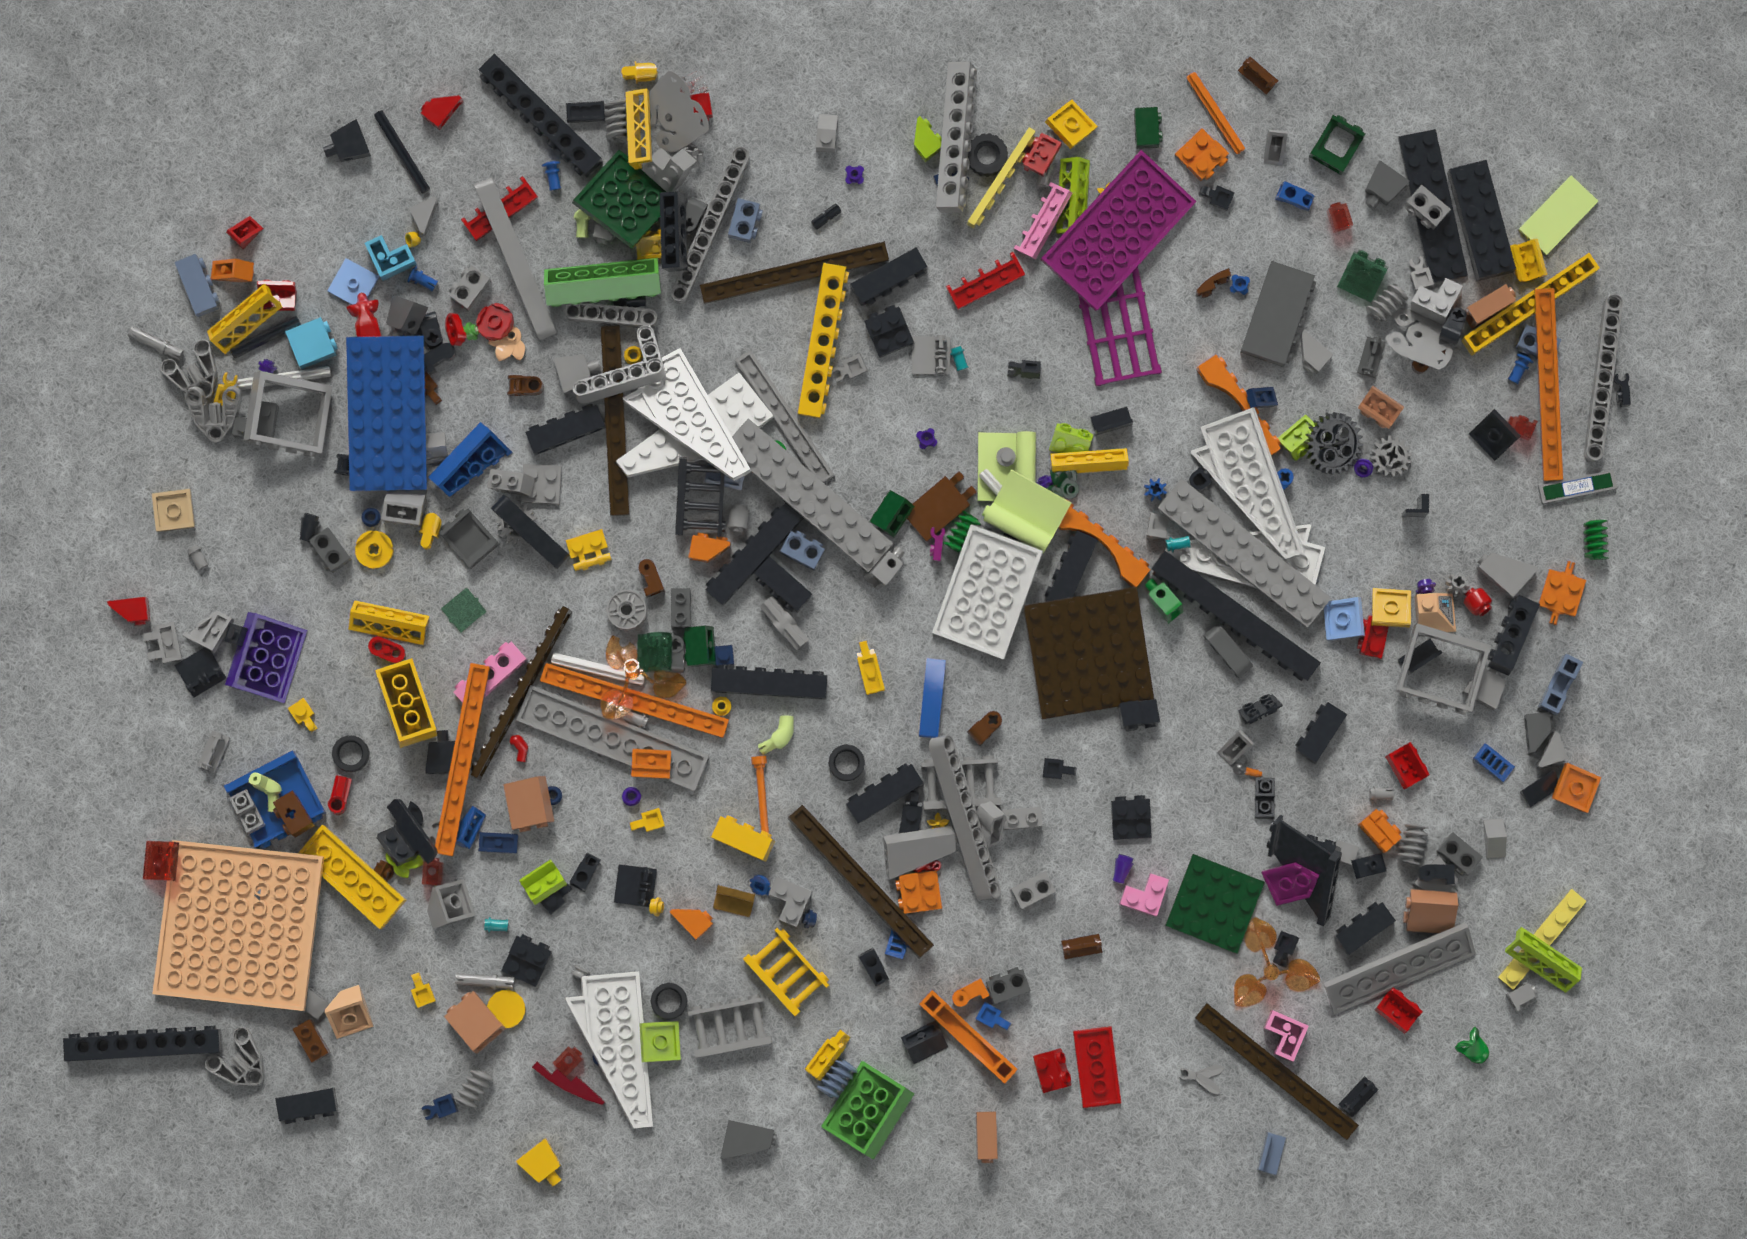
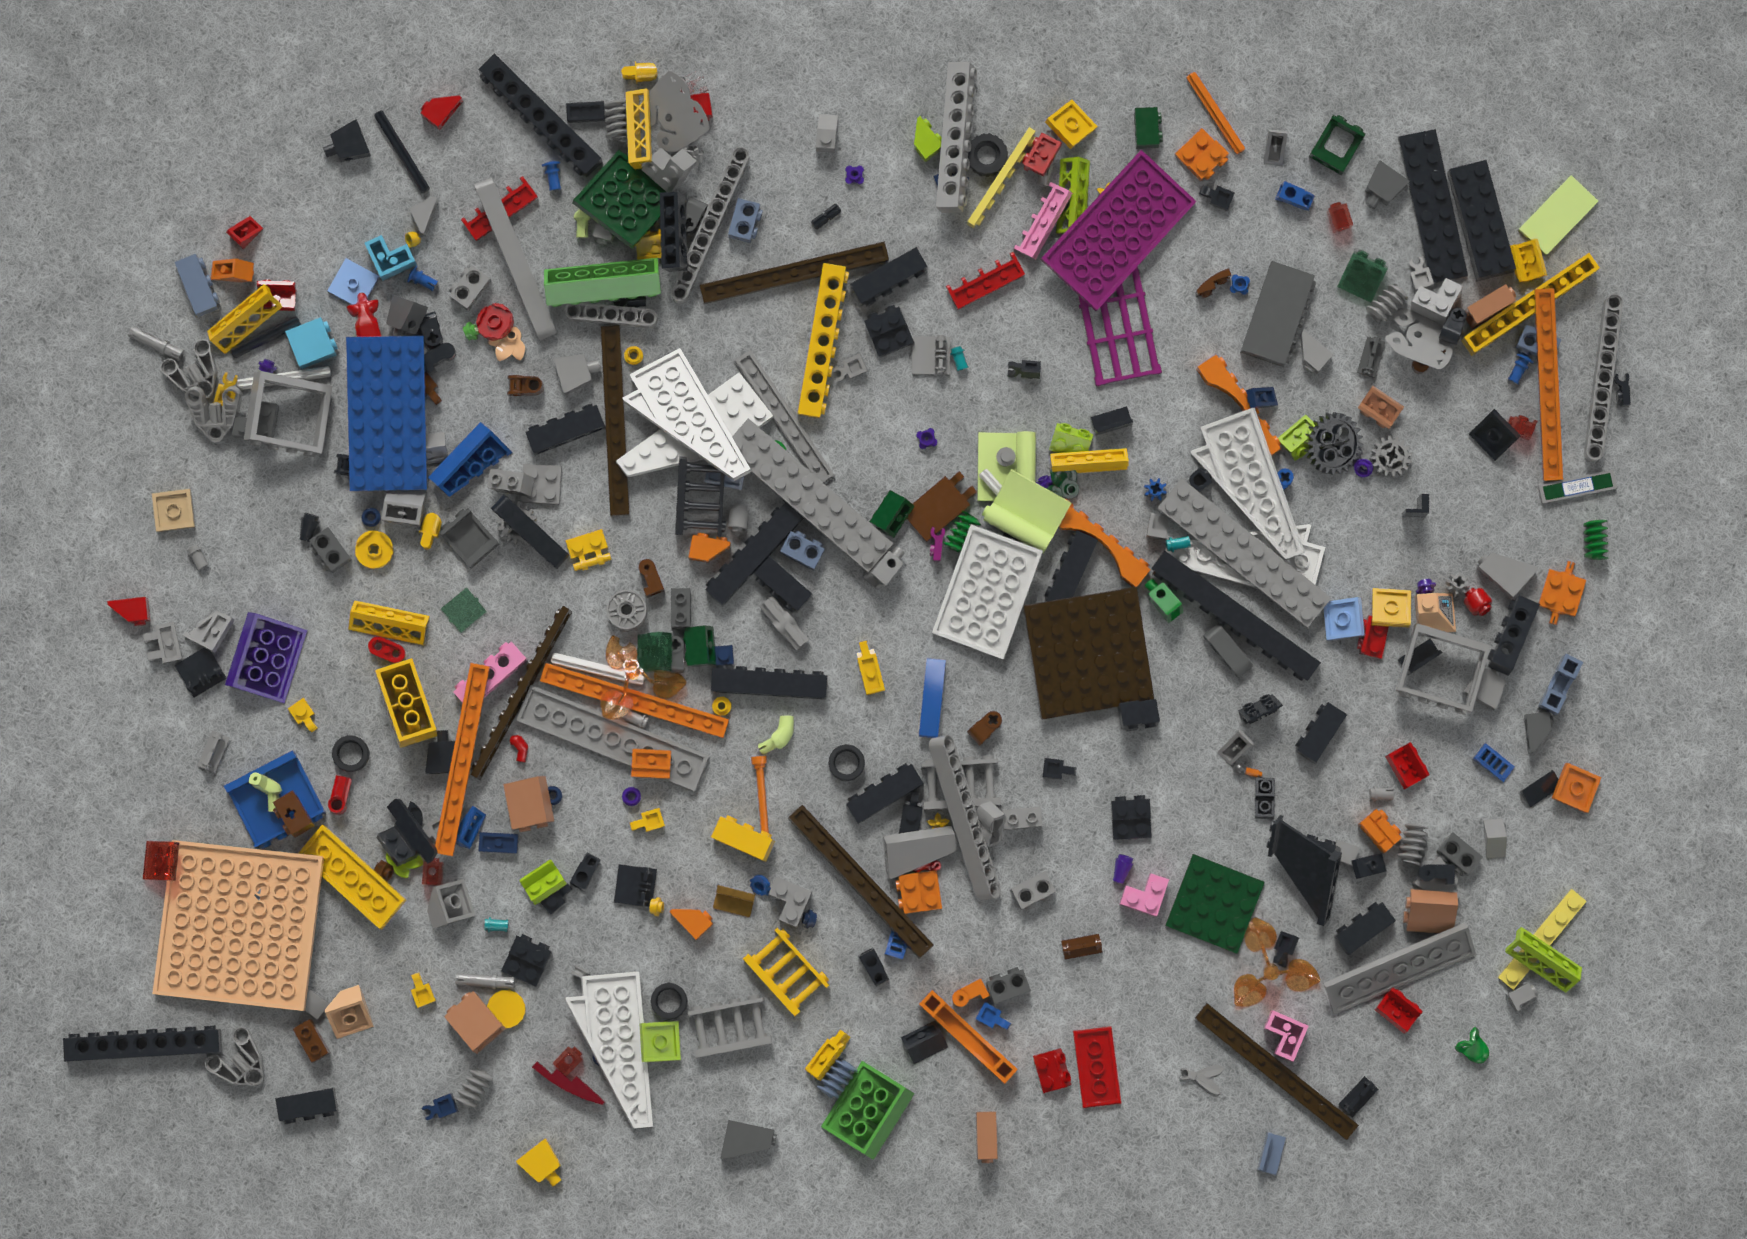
black bracket [224,623,248,647] -> none
light grey slope [229,789,266,835] -> none
red plate [445,313,466,346] -> none
light grey beam [573,325,666,404] -> none
reddish brown hinge [1238,57,1279,95] -> none
magenta tile [1261,863,1319,906] -> none
light grey brick [1405,185,1451,230] -> none
light grey slope [1536,731,1567,768] -> none

